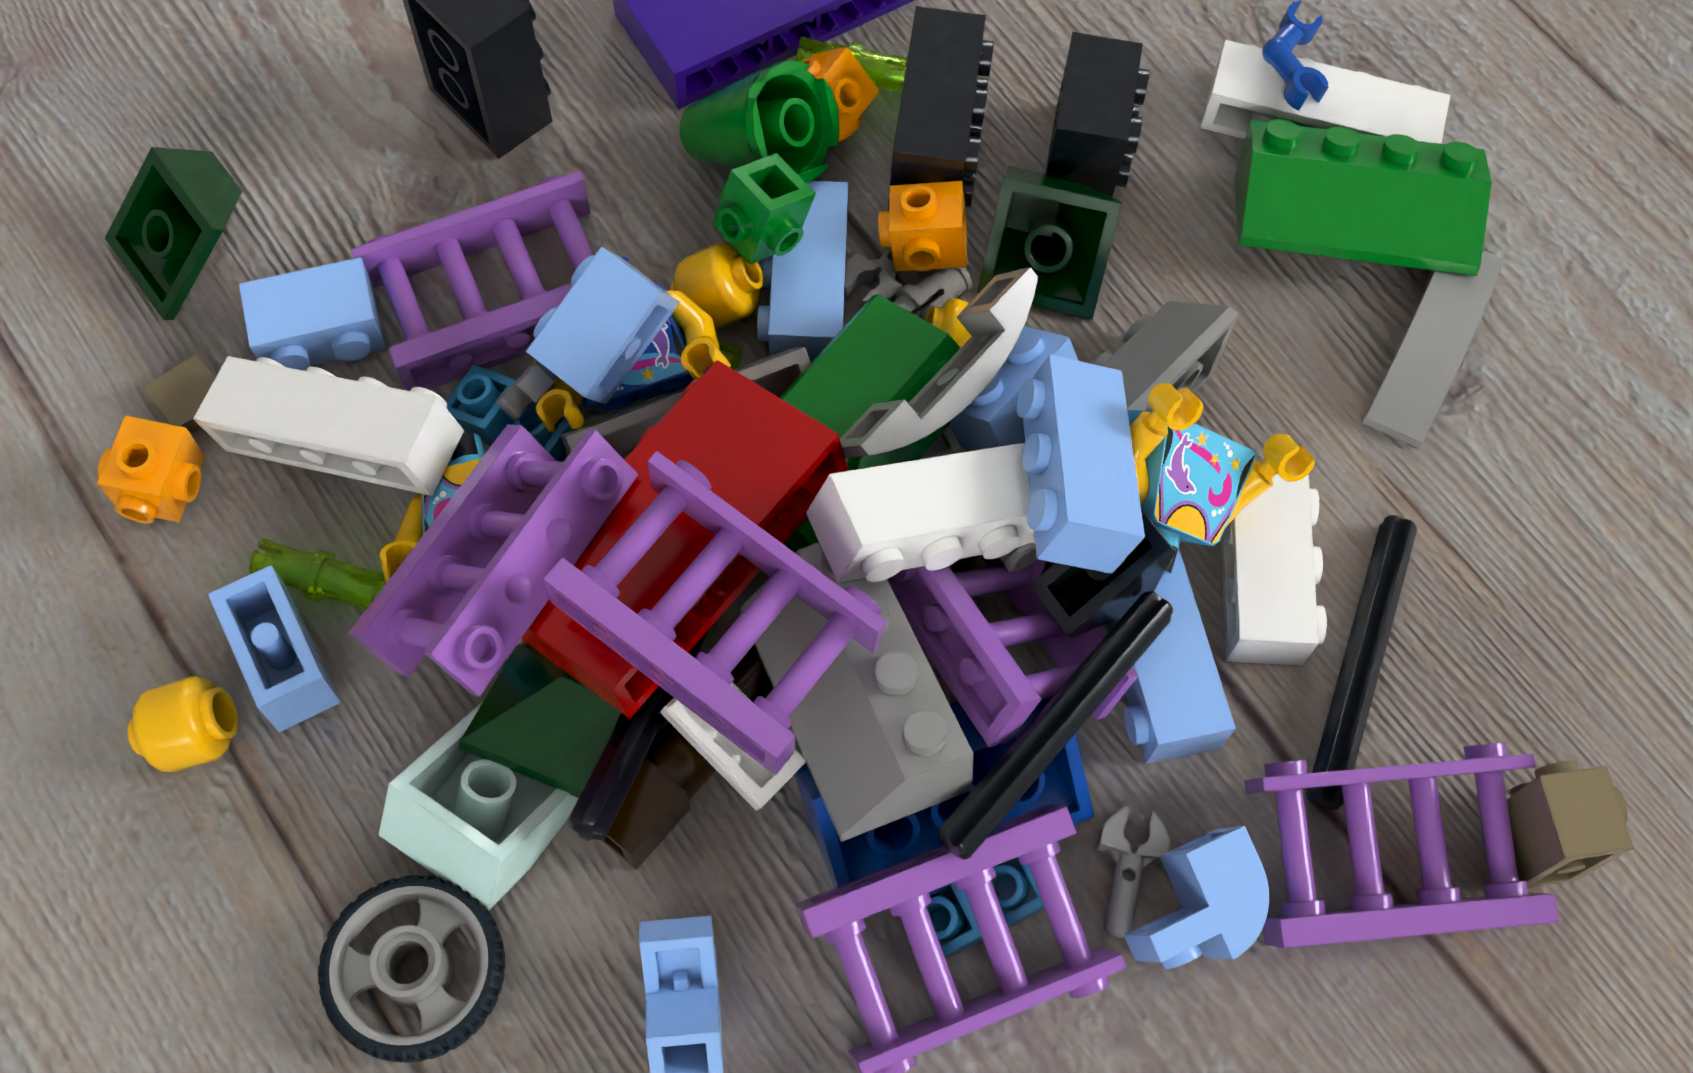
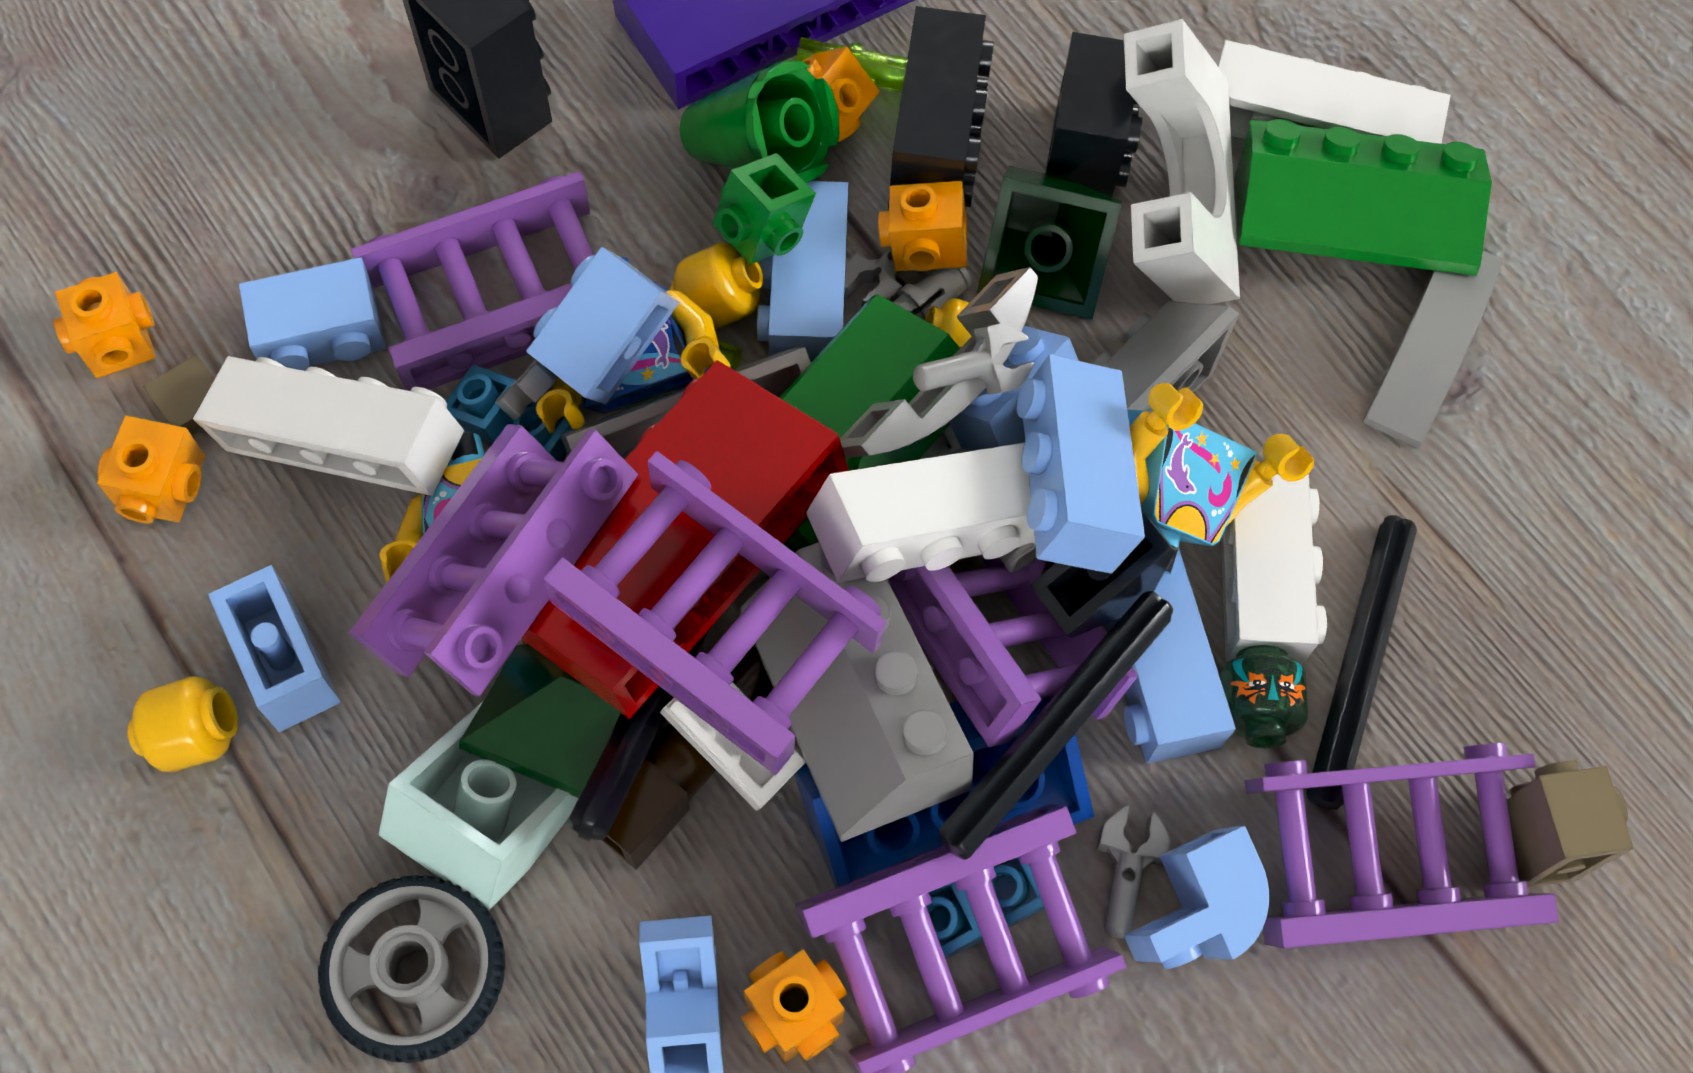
dark green slope [105,147,242,320] -> none
clear neon green pin [249,538,386,610] -> none
blue arm [1262,1,1329,111] -> none
none -> light orange brick [53,272,156,379]
none -> light orange brick [741,949,847,1063]
none -> light grey bar [913,323,1034,395]
none -> white arch [1124,19,1240,304]
none -> clear green head [1220,645,1308,749]

